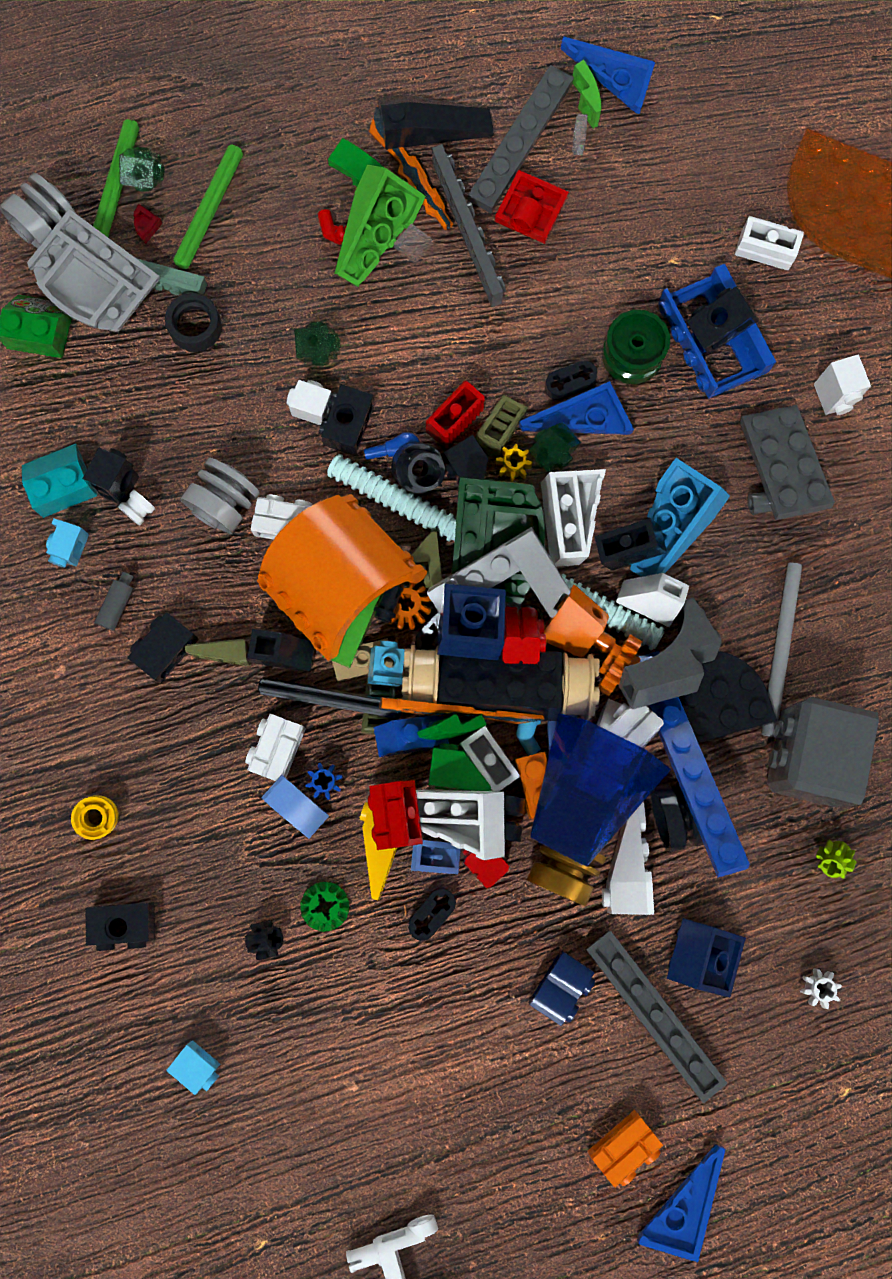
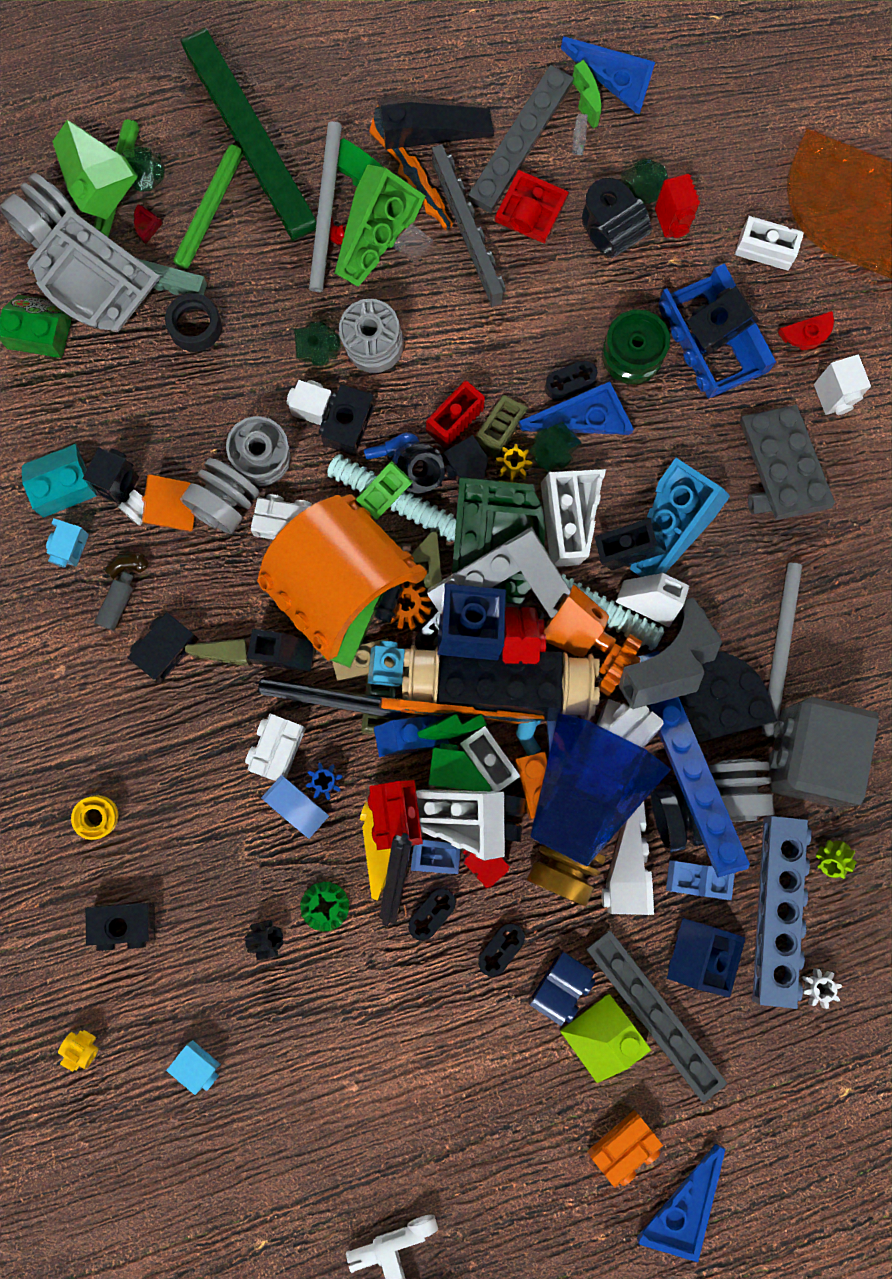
none -> bright green wedge [52,120,138,220]
none -> yellow gear [58,1030,99,1072]
none -> dark brown arm [104,552,149,580]
none -> orange piece [142,474,198,532]
none -> dark green beam [180,27,317,242]
none -> light grey wheel [226,416,291,487]
none -> light grey piece [309,122,342,292]
none -> light grey wheel [339,299,404,373]
none -> bright green slope [356,461,413,520]
none -> black axle [379,833,412,926]
none -> black beam [478,923,525,977]
none -> lime slope [560,993,651,1083]
none -> black piece [582,178,652,258]
none -> clear green brick [620,159,668,204]
none -> red brick [654,174,701,238]
none -> medium blue slope [666,860,735,901]
none -> light grey wheel [708,759,774,822]
none -> sand blue brick [752,816,812,1009]
none -> red plate [778,311,834,350]

